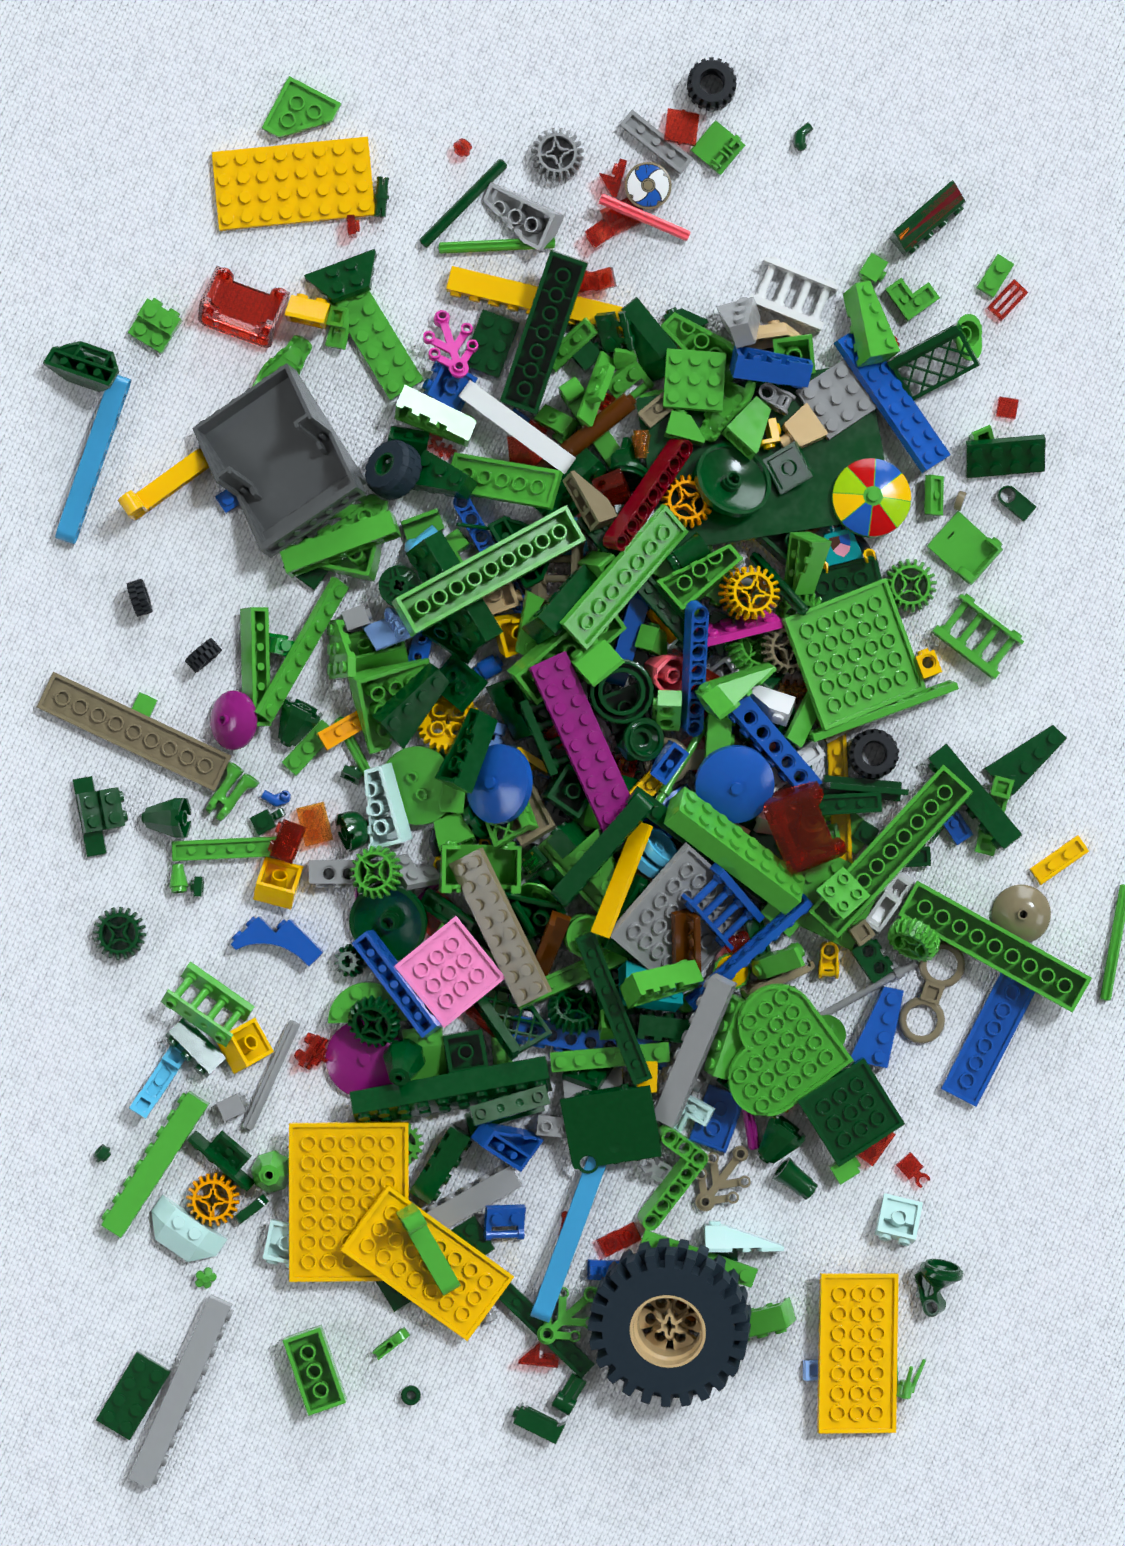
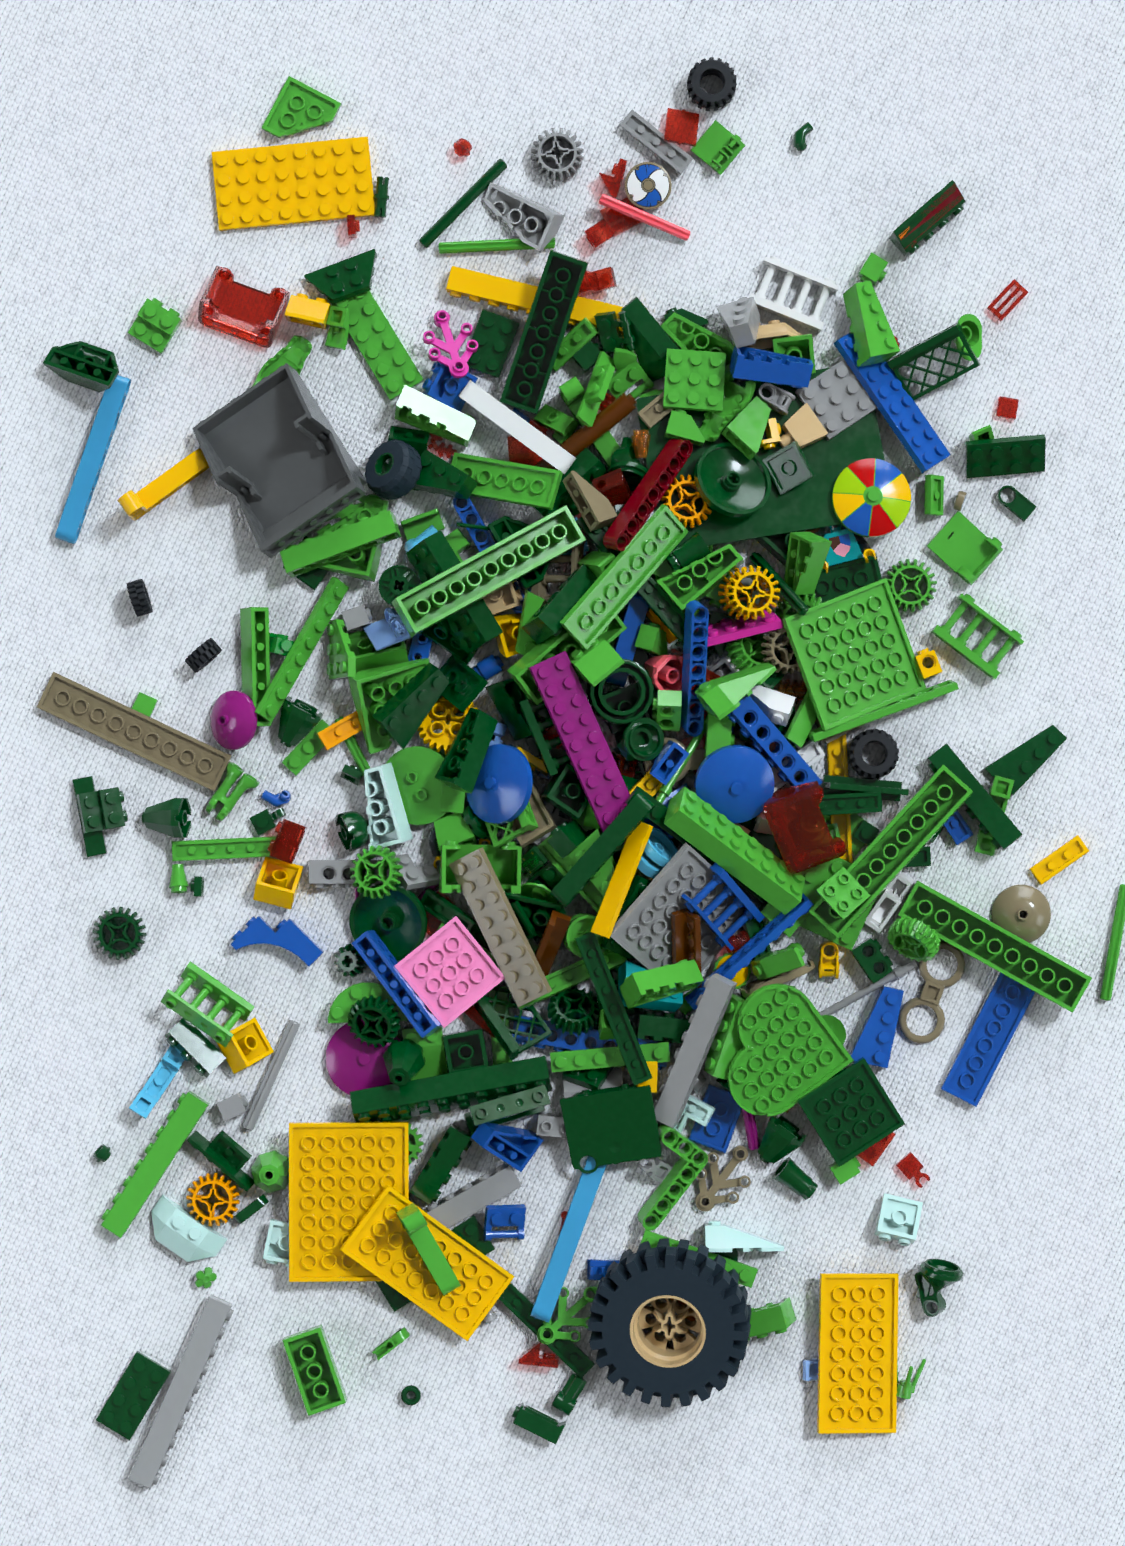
blue plate [215,490,240,514] -> none
clear red hips [294,1033,329,1070] -> none
clear orange plate [296,802,334,847] -> none
clear red slope [596,1222,642,1257] -> none
dark tan plate [847,919,876,946] -> none
bright green plate [885,278,940,322] -> none
bright green plate [977,254,1014,298] -> none

